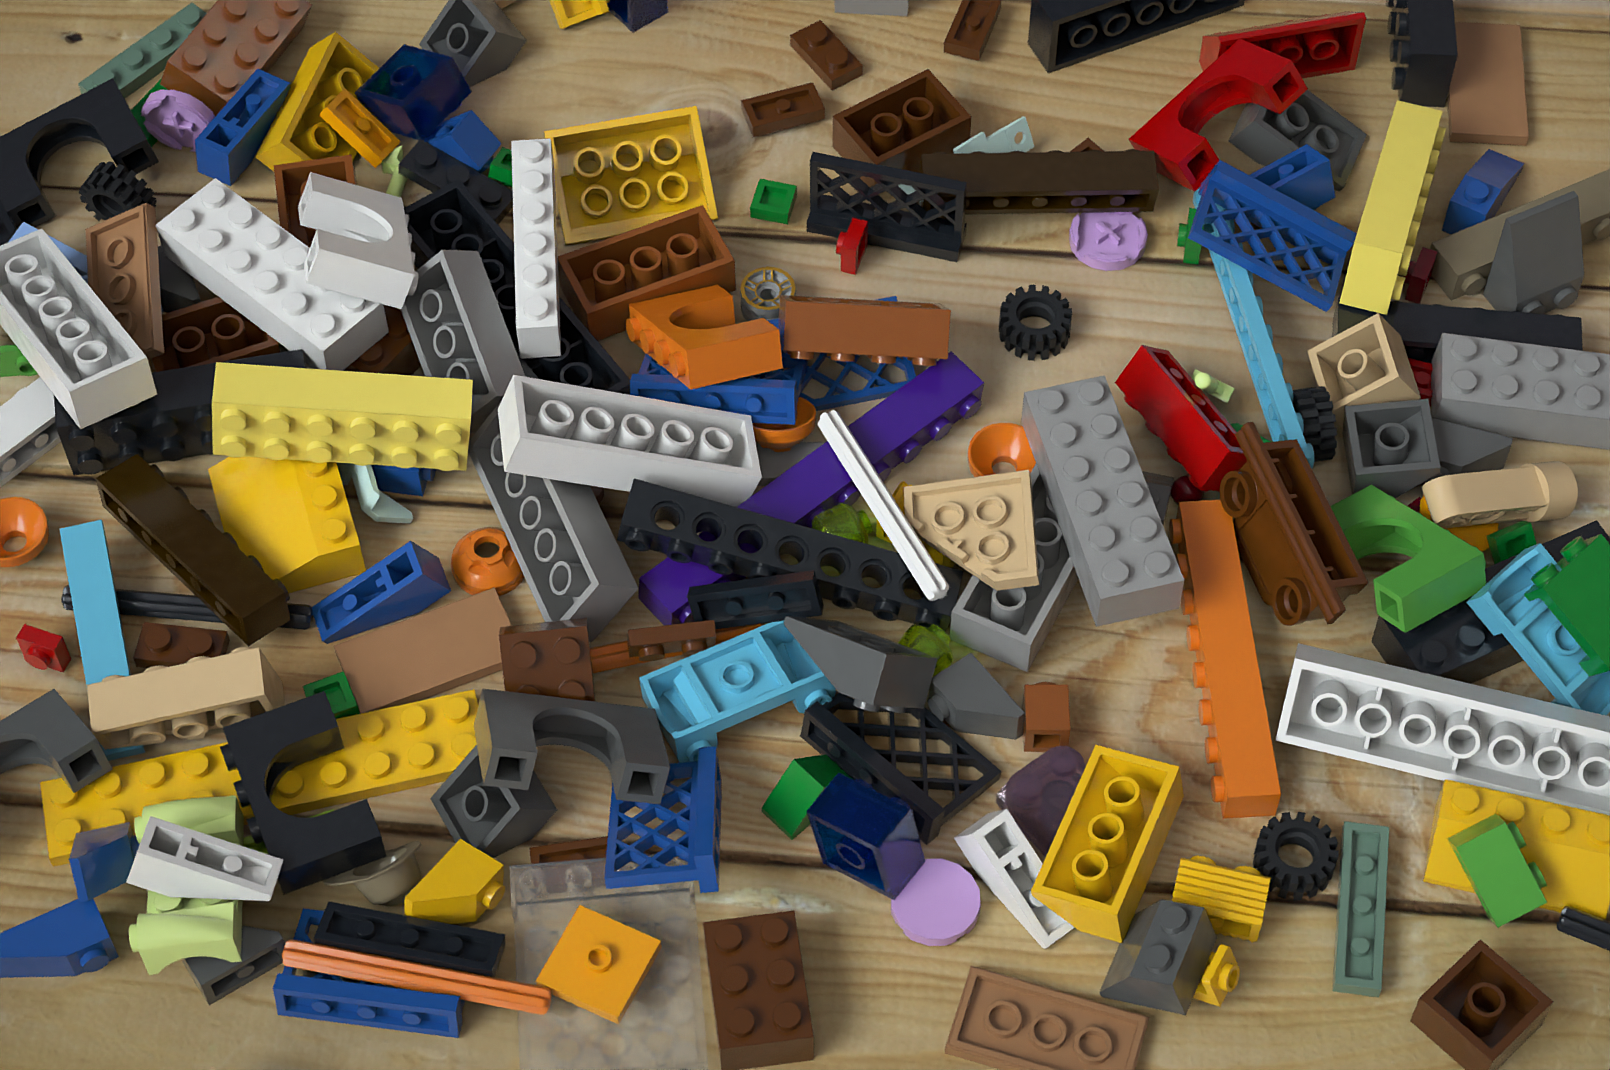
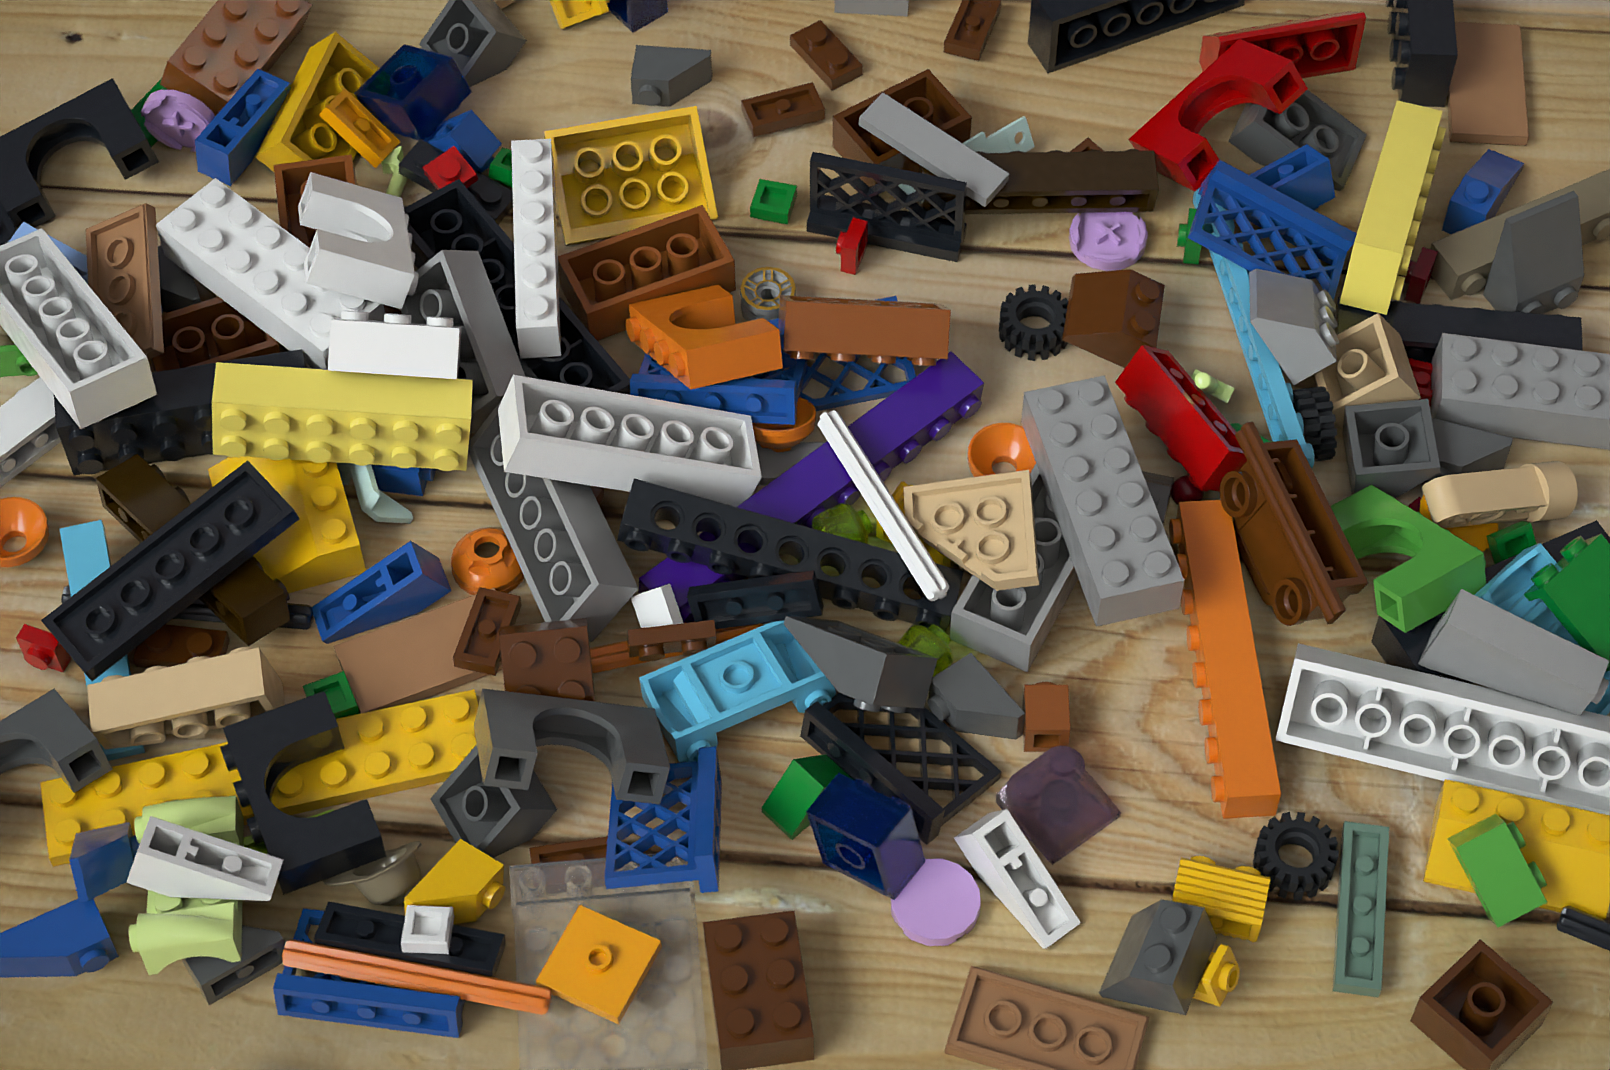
sand green plate [78,2,207,98] -> none
black tyre [79,161,157,221] -> none
yellow slope [1031,745,1184,943] -> none
none -> black plate [41,460,300,681]
none -> white brick [328,310,462,379]
none -> white tile [401,905,454,954]
none -> red plate [423,146,478,190]
none -> reddish brown plate [453,587,522,676]
none -> dark grey slope [631,45,712,107]
none -> white tile [631,584,683,628]
none -> light grey tile [858,92,1009,207]
none -> reddish brown slope [1062,269,1165,368]
none -> light grey slope [1249,269,1339,385]
none -> light grey slope [1418,589,1609,716]

